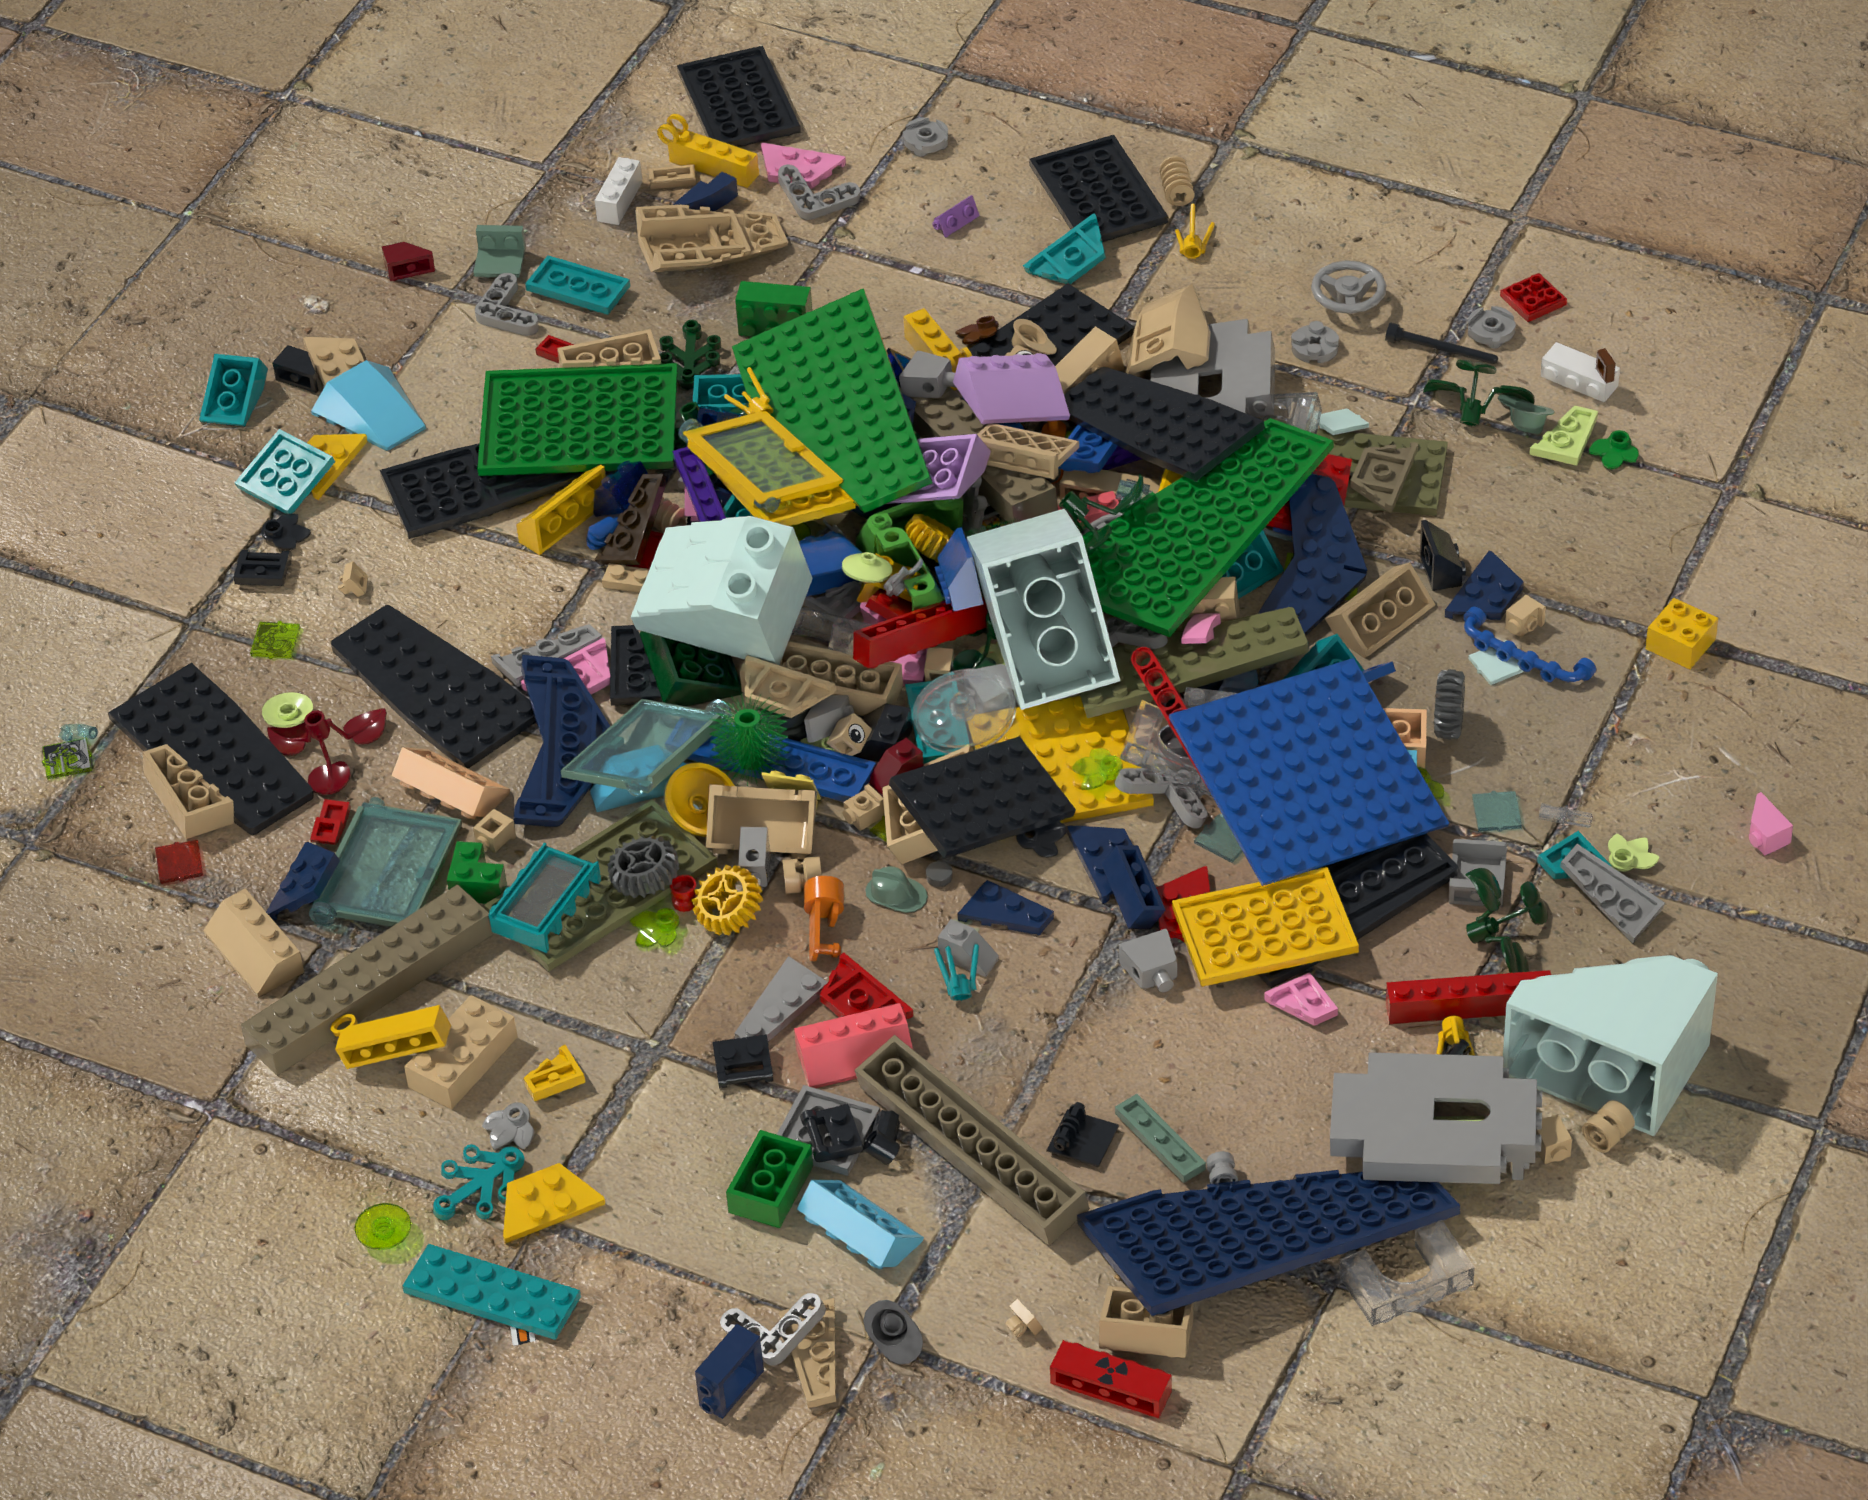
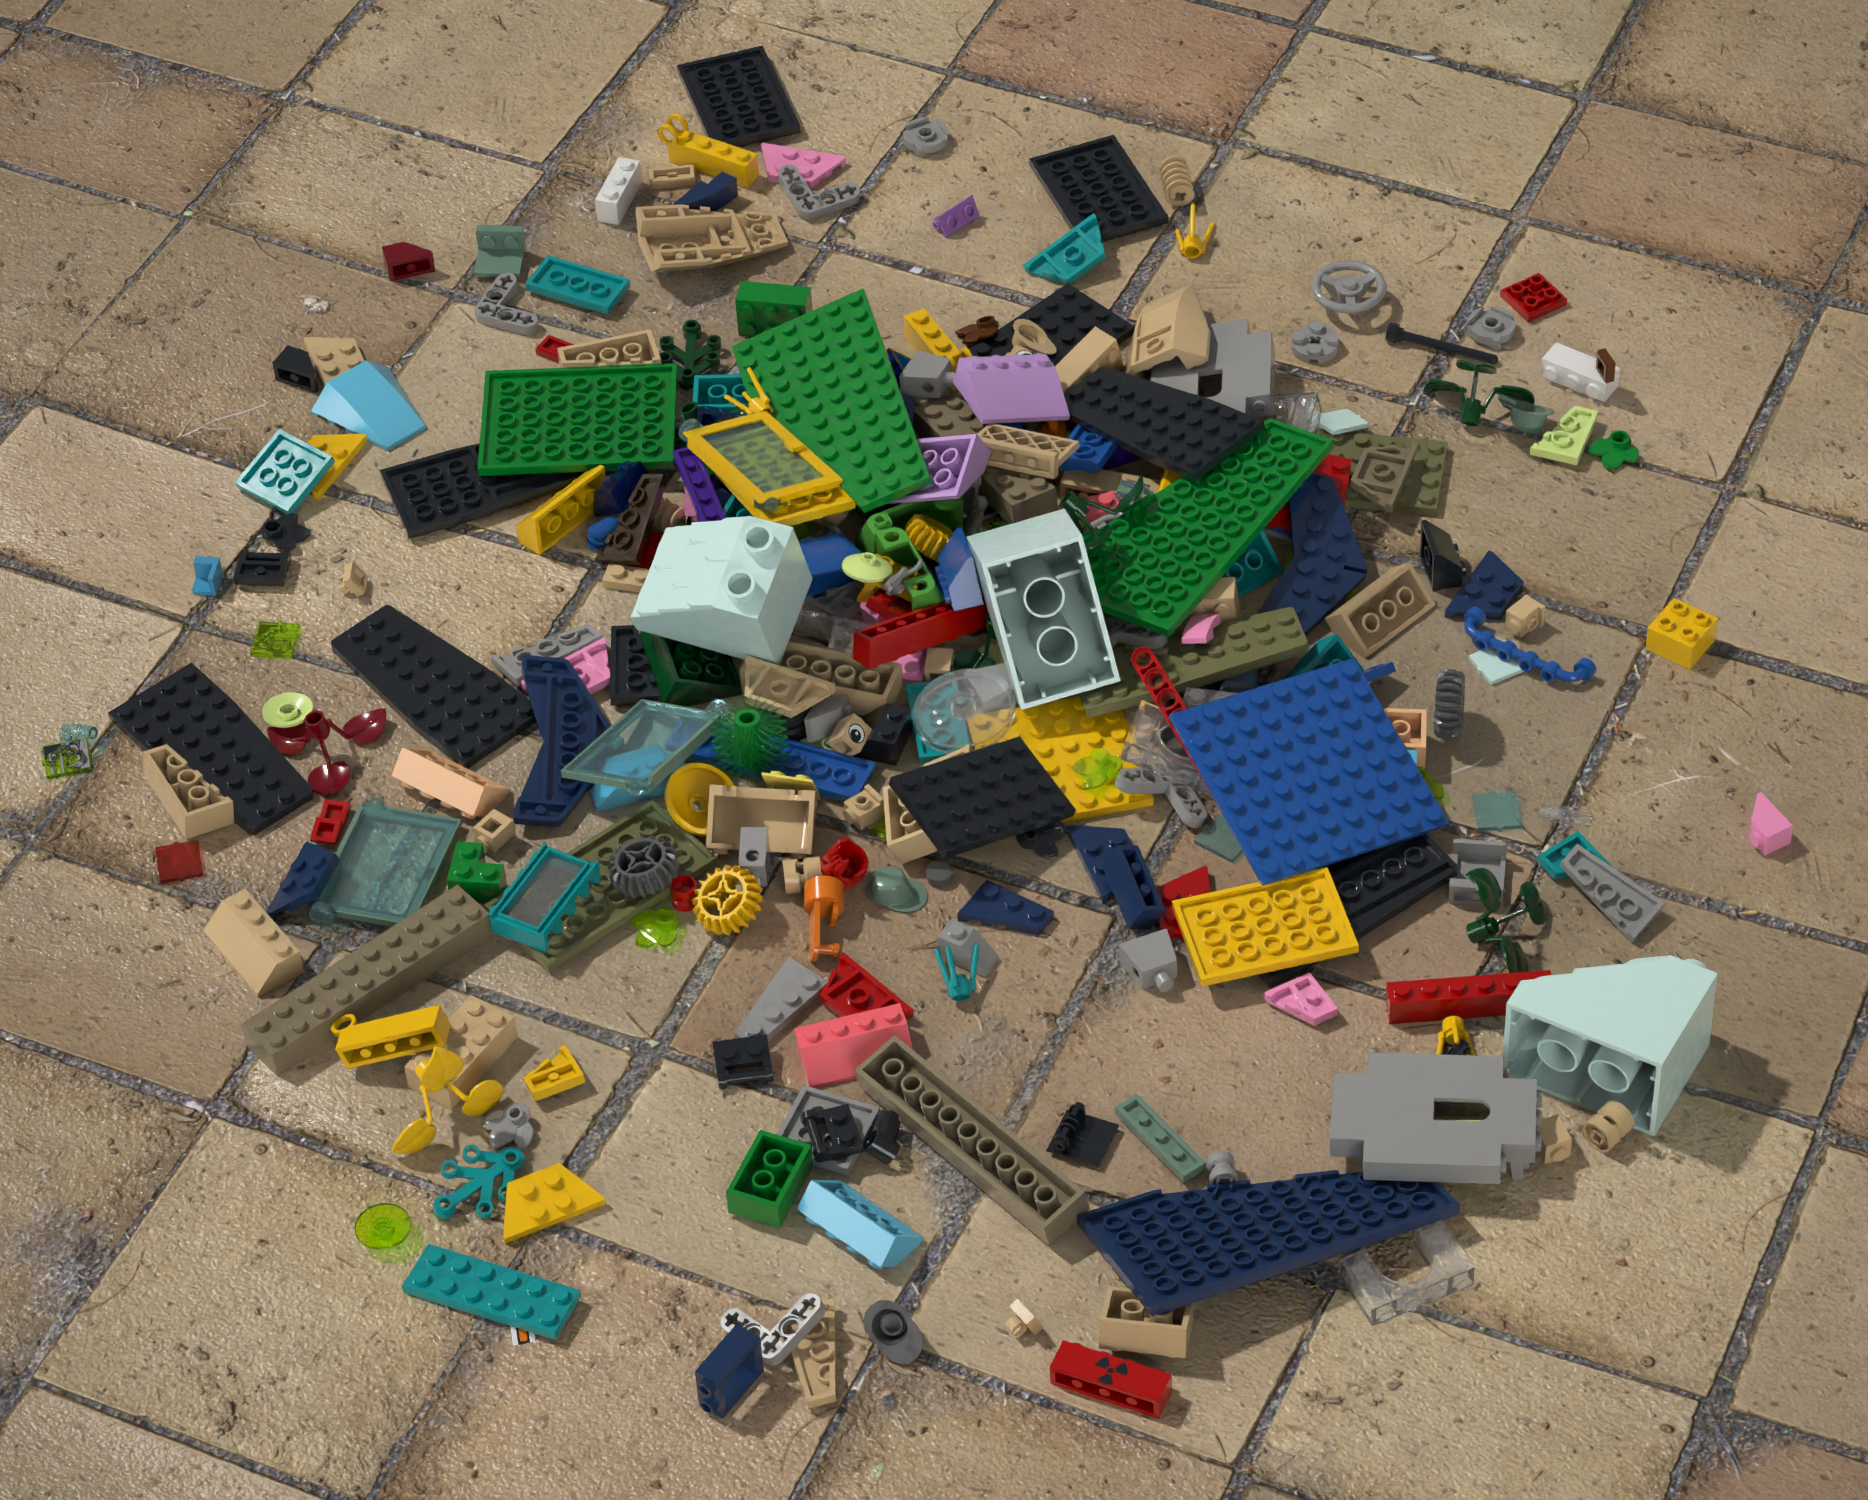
teal slope [199,354,268,426] -> none
dark red slope [869,738,924,797] -> none
yellowish green plate [1608,834,1659,872] -> none
none -> dark azure panel [192,556,223,596]
none -> yellow plant [391,1046,504,1154]
none -> red helmet [821,838,869,890]

